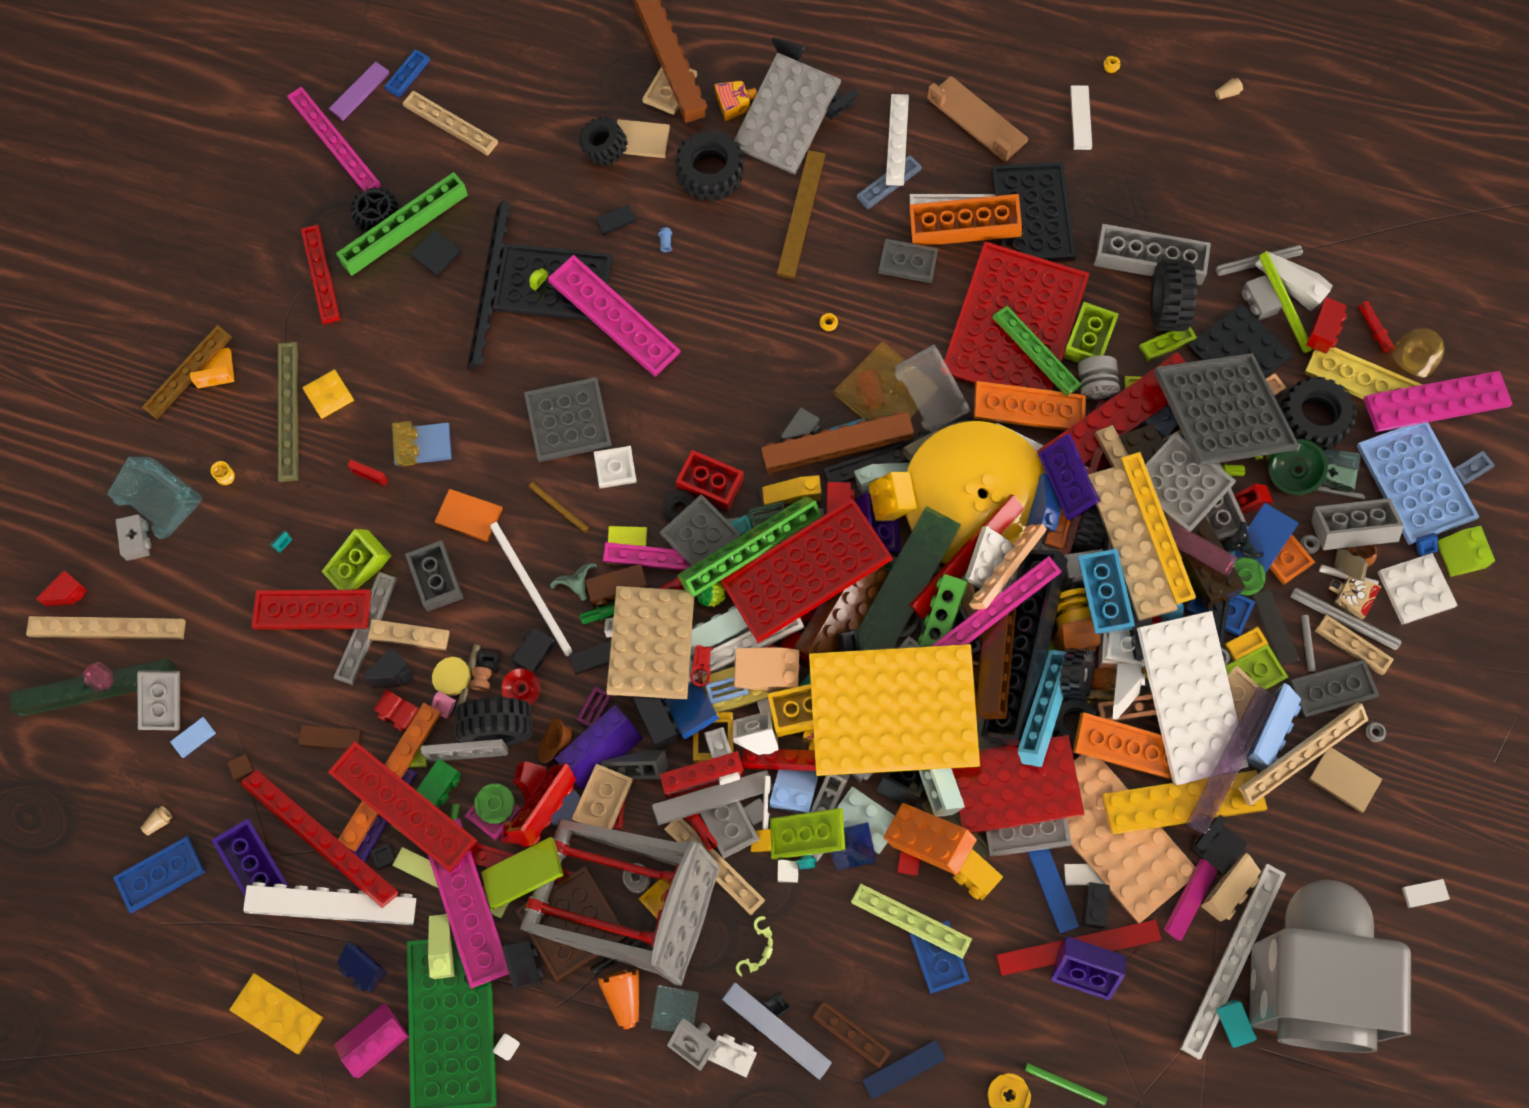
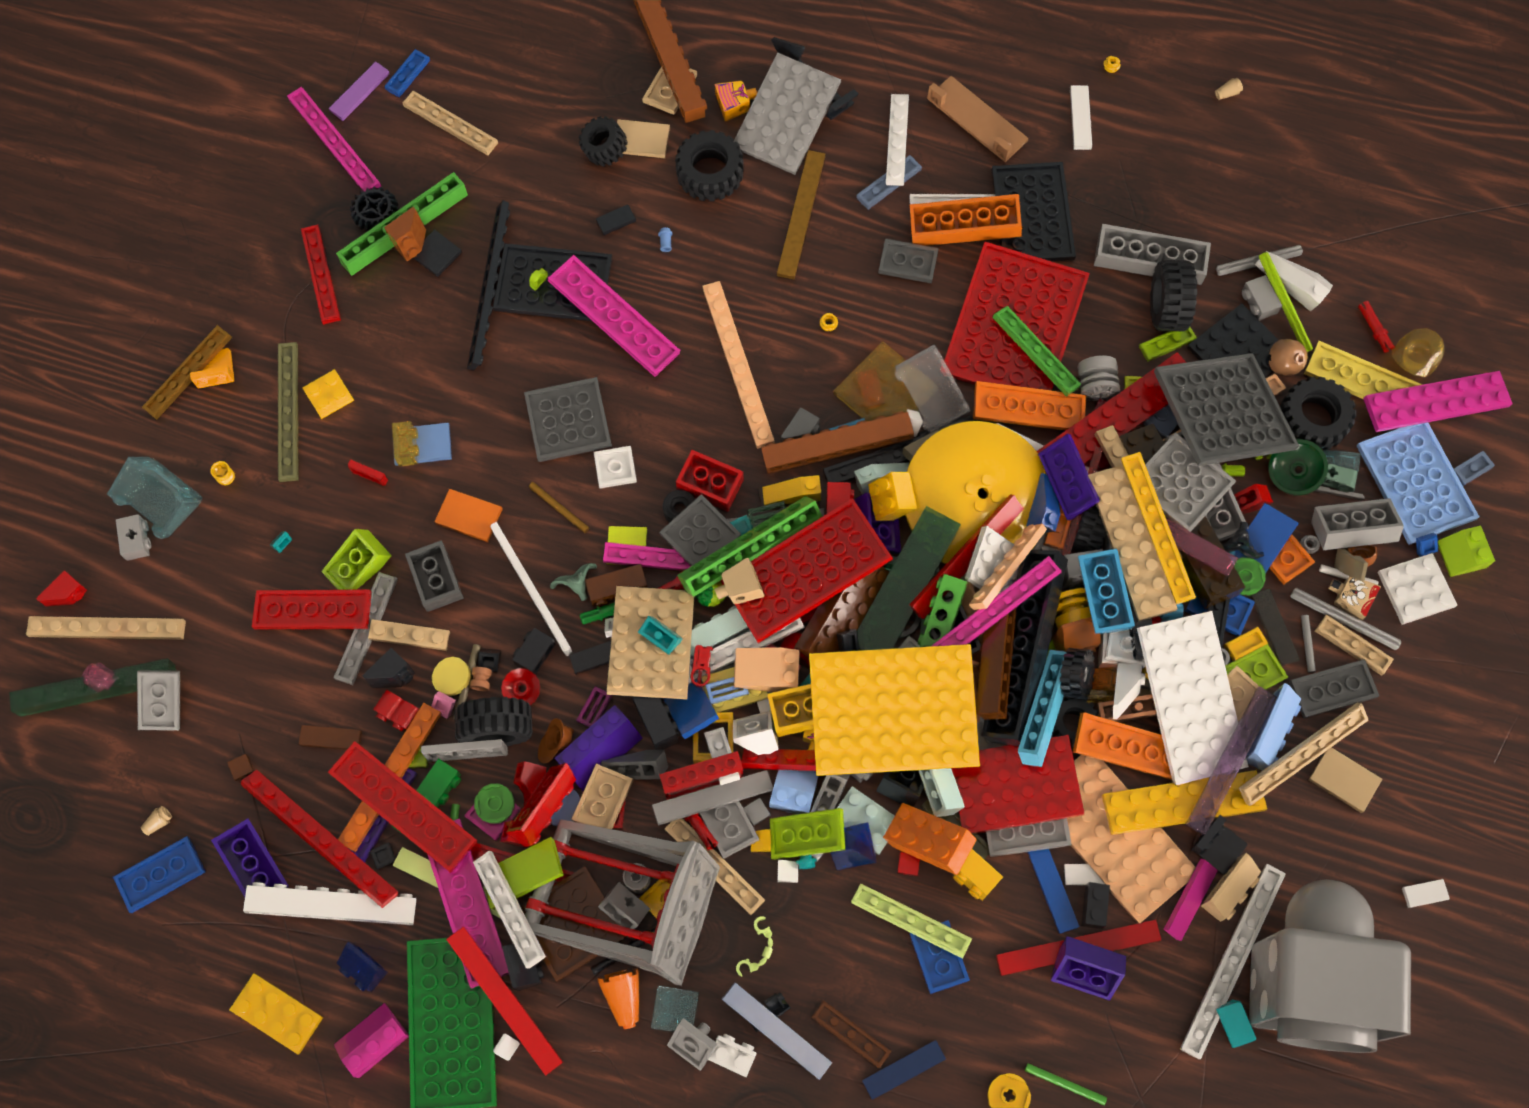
light blue tile [170,717,216,758] -> none
yellowish green slope [428,914,455,979] -> none
white piece [762,775,770,830] -> none
lime brick [1063,302,1119,363] -> none
red brick [1306,297,1347,354] -> none
light grey plate [1365,722,1386,742] -> none
none -> dark orange slope [384,207,426,261]
none -> red tile [446,926,563,1076]
none -> white tile [473,851,546,969]
none -> light grey brick [598,882,650,929]
none -> teal slope [638,616,683,655]
none -> light nougat plate [702,281,775,449]
none -> tan torso [715,558,765,604]
none -> white slope [907,409,923,437]
none -> medium nougat cylinder [1269,339,1308,376]

